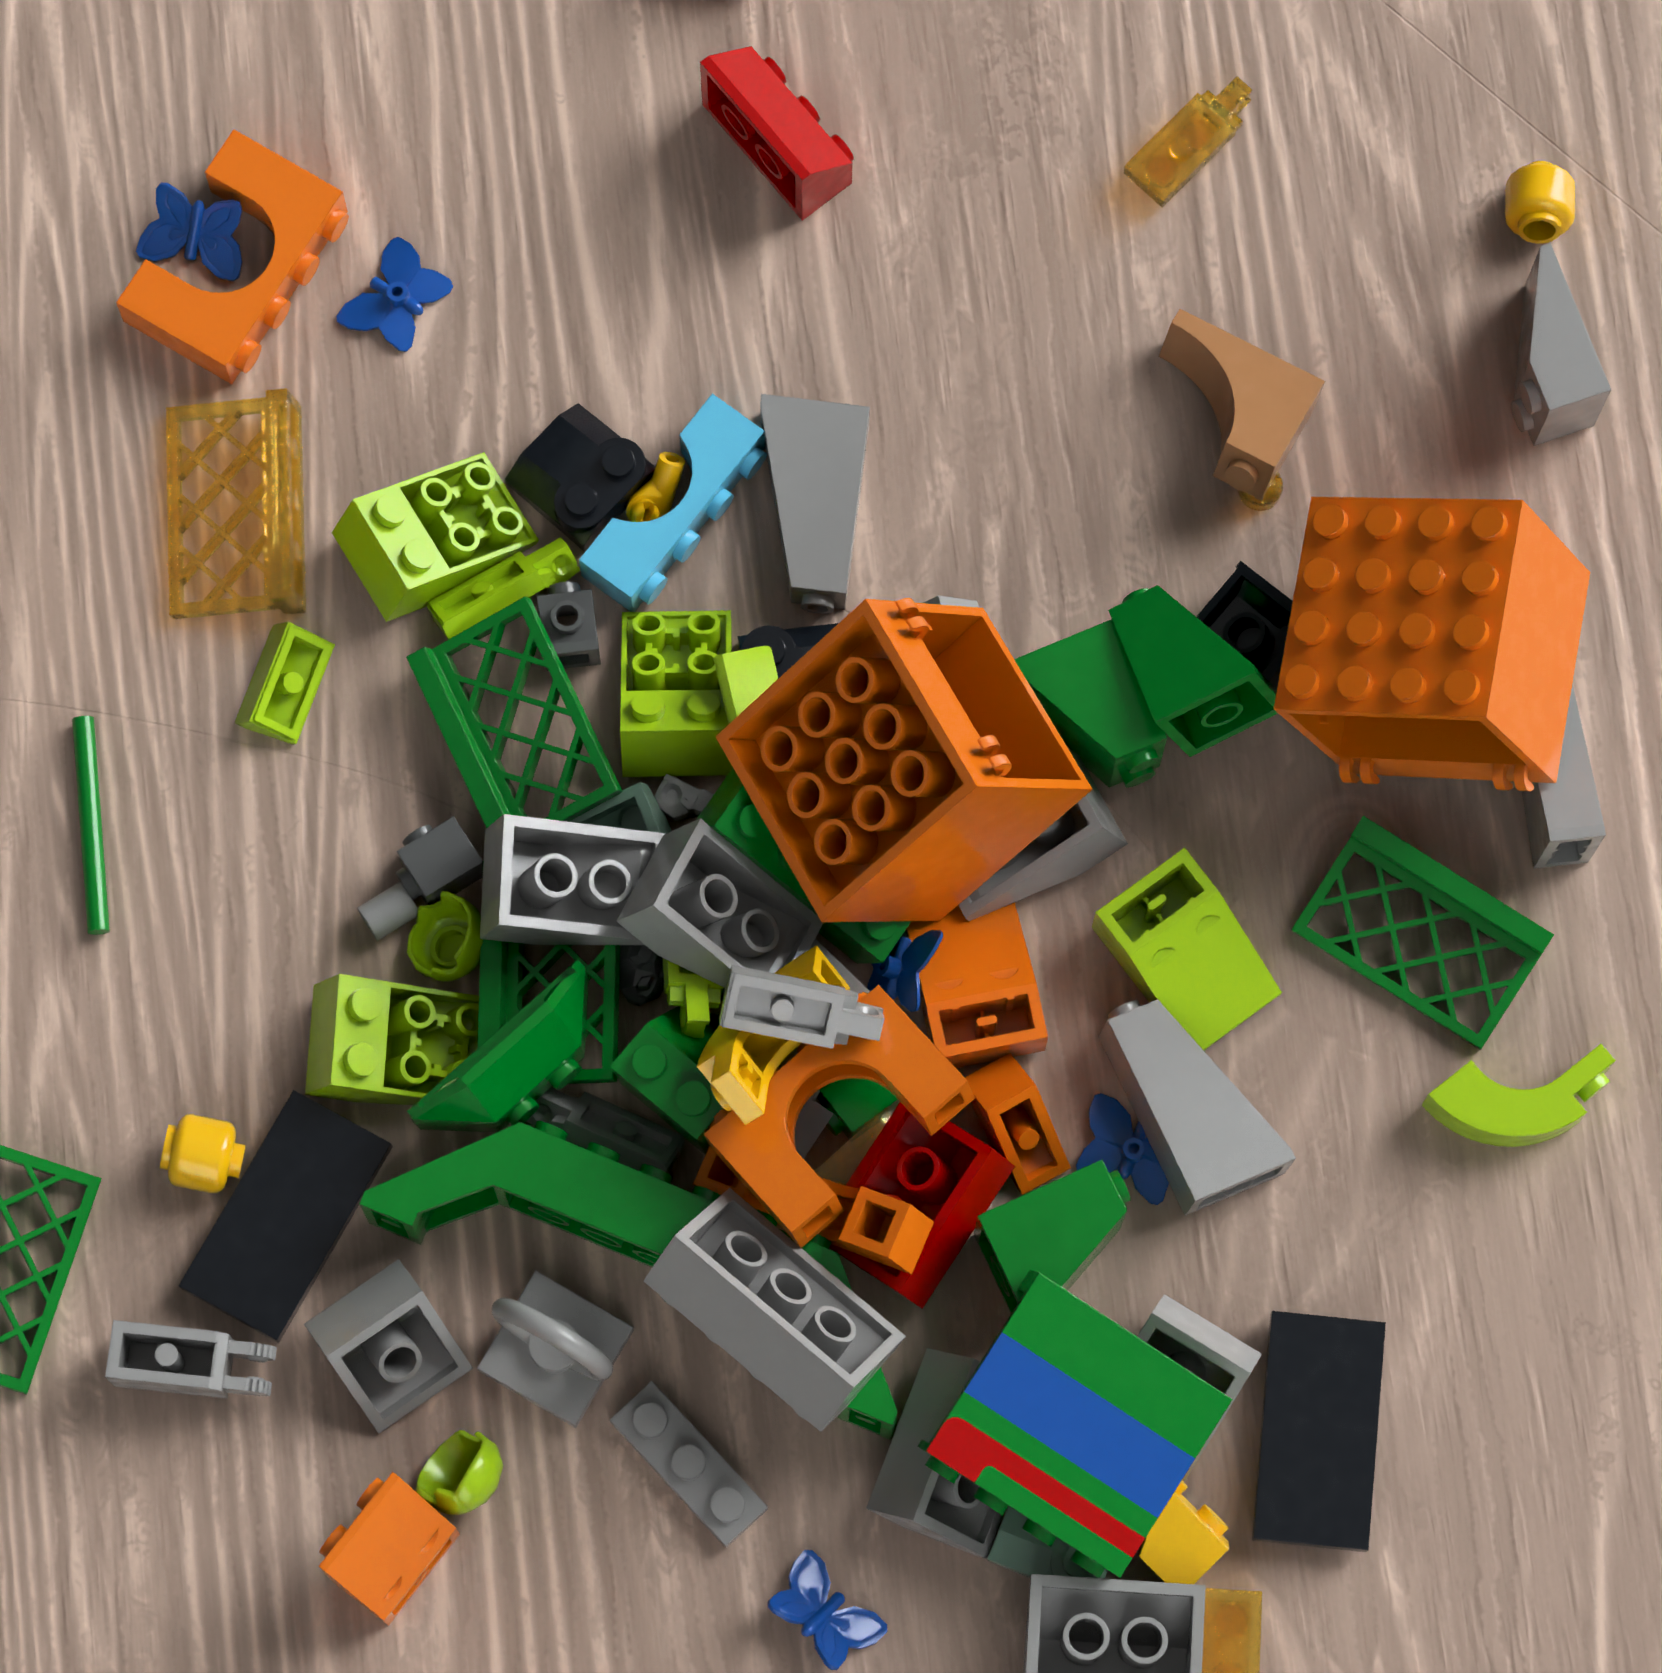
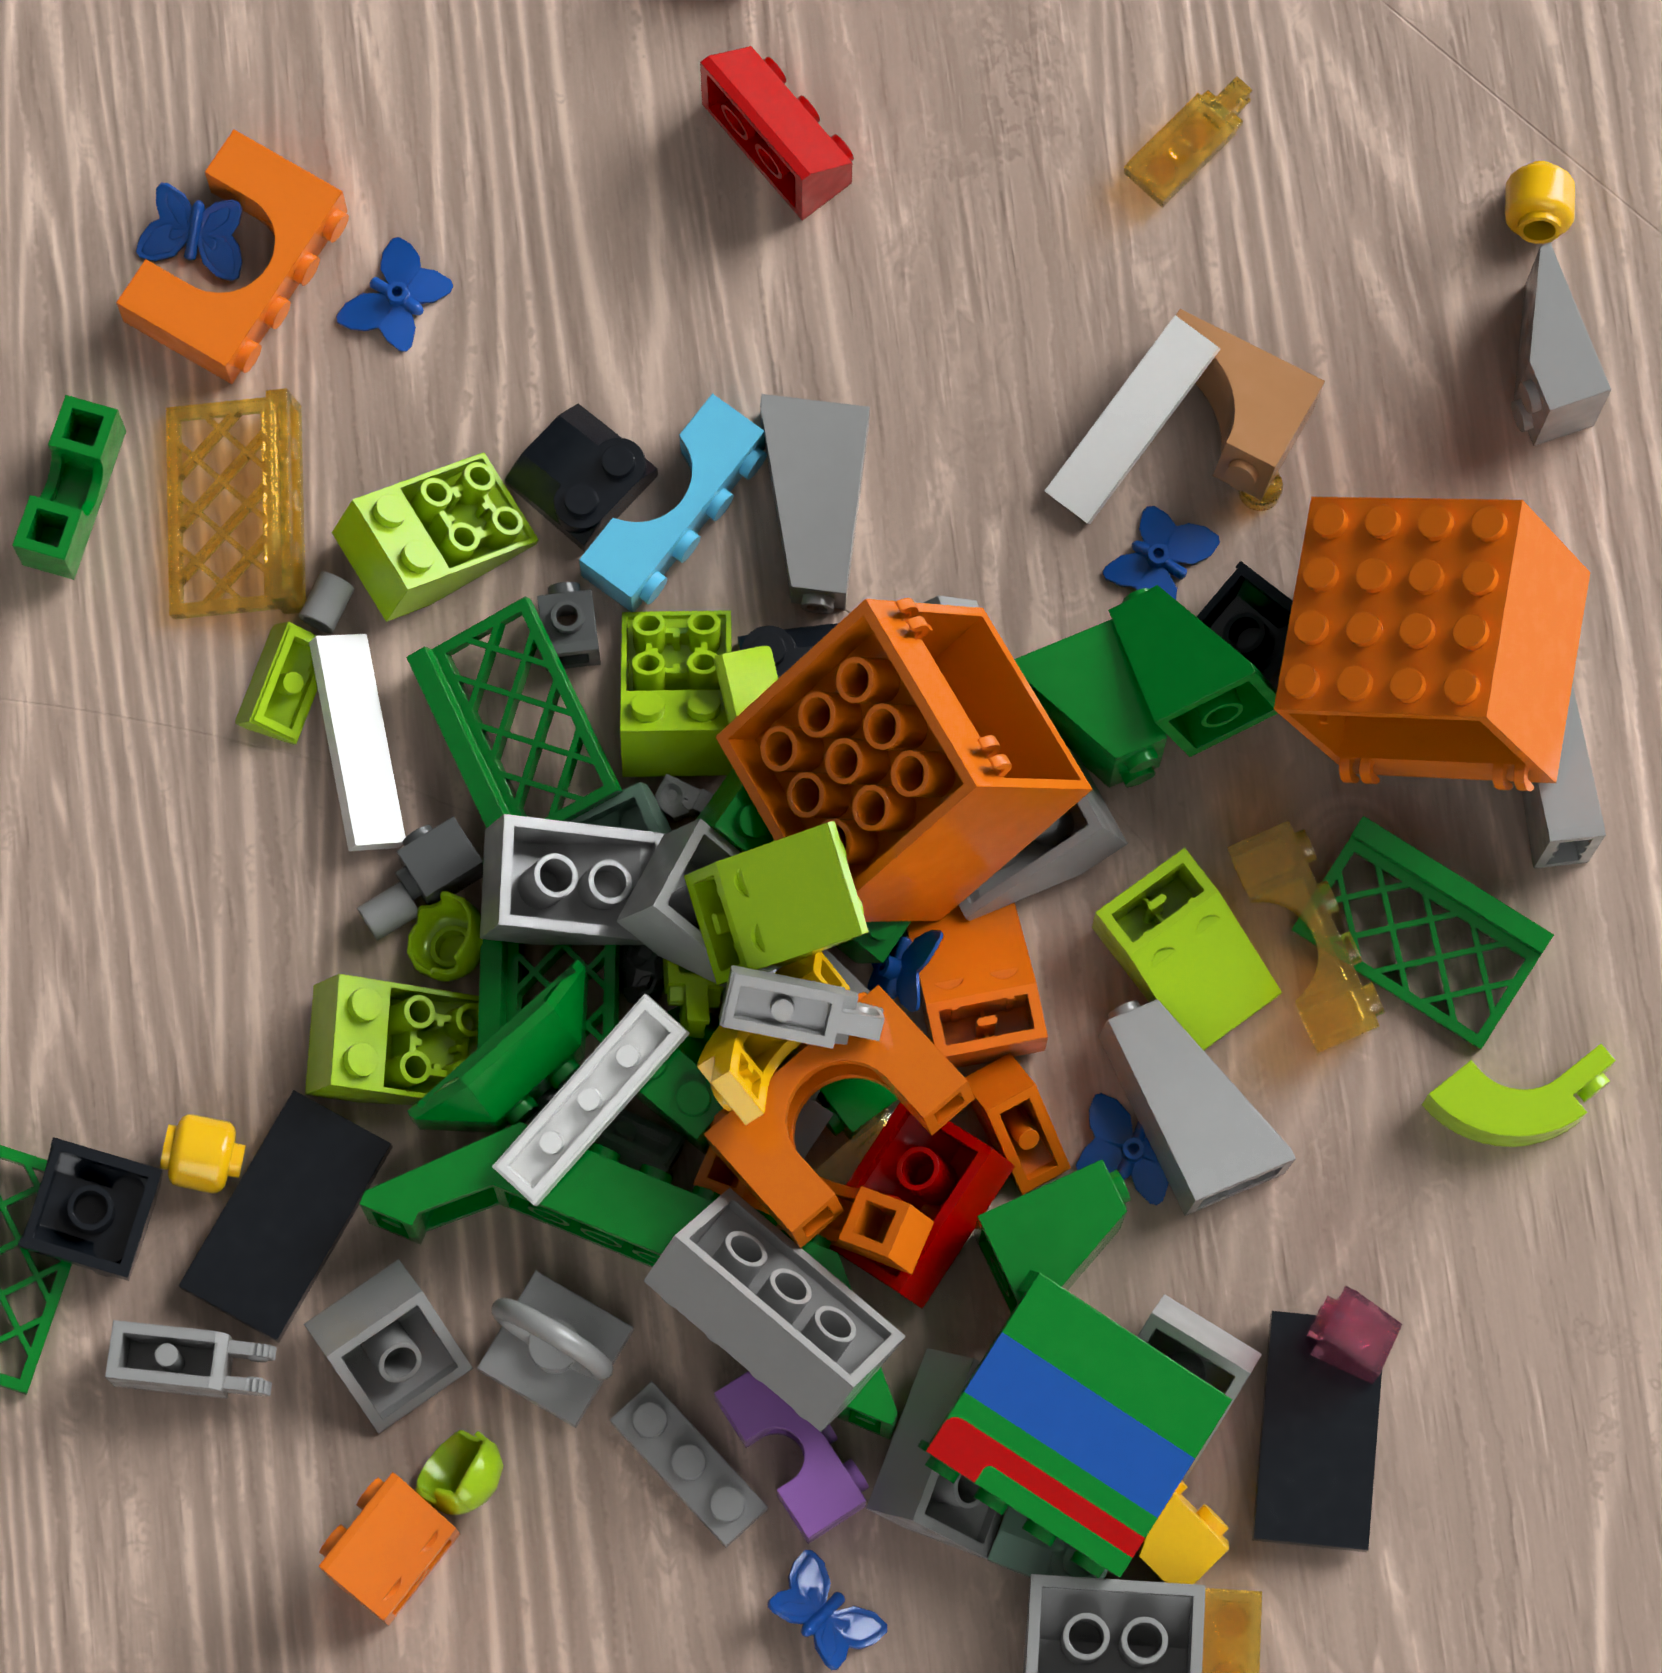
green bar [72,716,110,935] -> none
lime hinge [426,537,580,640] -> none
yellow arm [626,451,685,522] -> none
none -> green arch [12,395,126,580]
none -> black slope [18,1137,163,1281]
none -> light grey hinge [298,571,355,633]
none -> white tile [309,634,406,851]
none -> white tile [492,994,690,1206]
none -> lime slope [684,821,869,985]
none -> medium lavender arch [714,1371,869,1544]
none -> white tile [1045,315,1220,524]
none -> blue piece [1102,506,1220,600]
none -> clear yellow arch [1227,820,1385,1056]
none -> clear pink slope [1307,1286,1402,1384]

